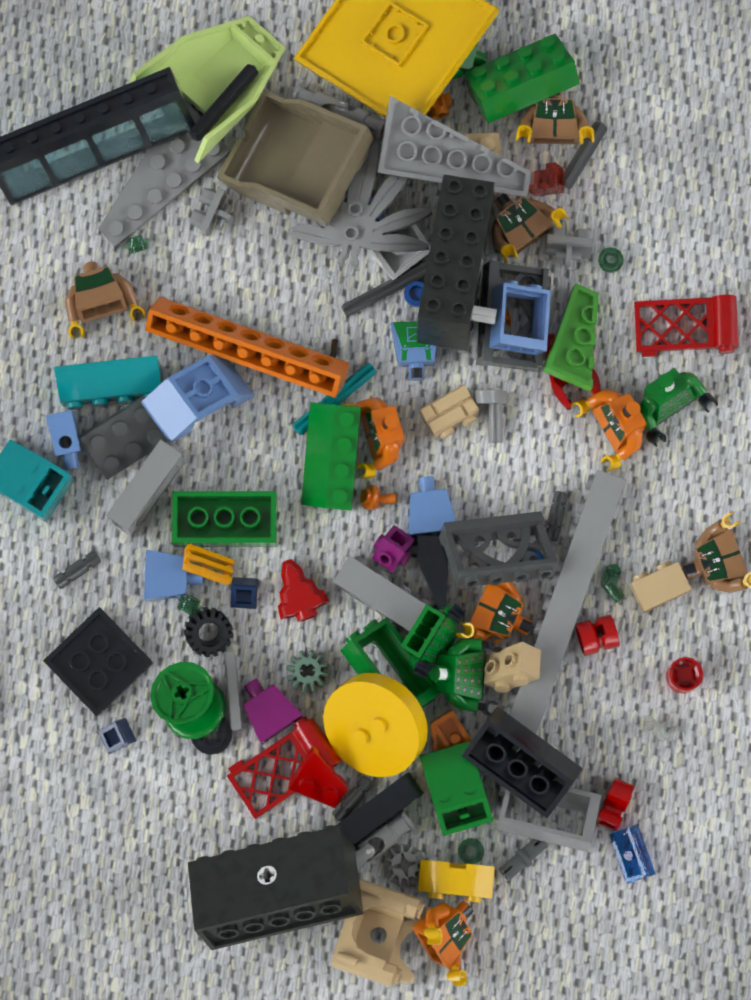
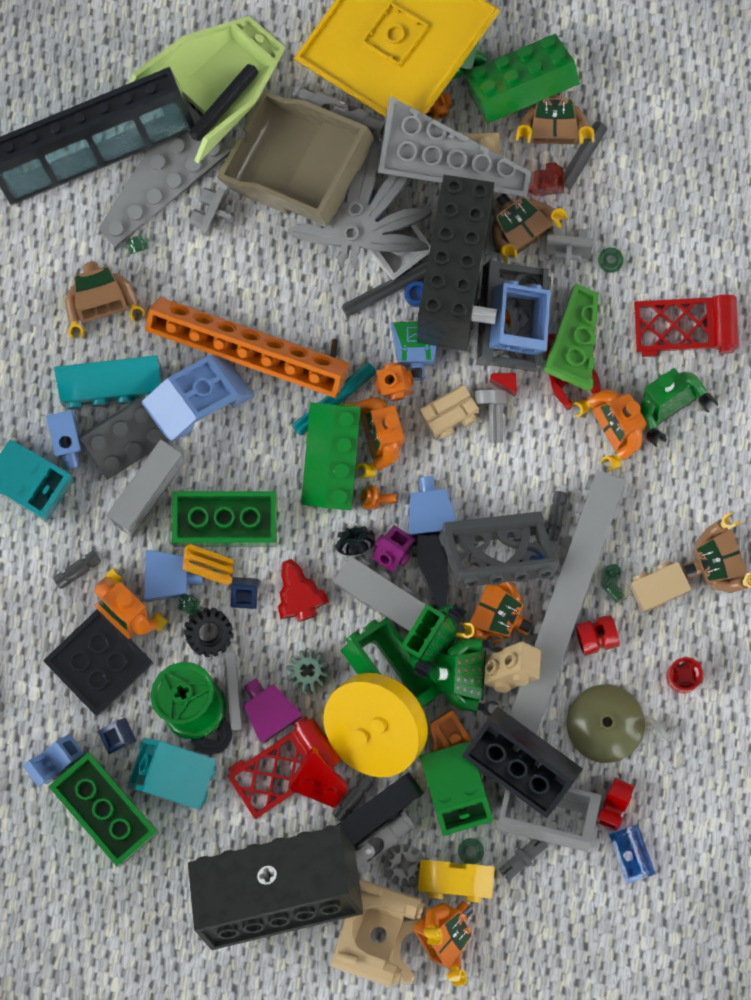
none -> medium blue brick [23,734,85,787]
none -> green brick [48,752,159,867]
none -> orange torso [94,567,170,639]
none -> teal slope [127,738,216,810]
none -> black gear [334,525,376,556]
none -> orange brick [375,363,414,401]
none -> red slope [490,373,517,397]
none -> olive dish [567,685,645,763]

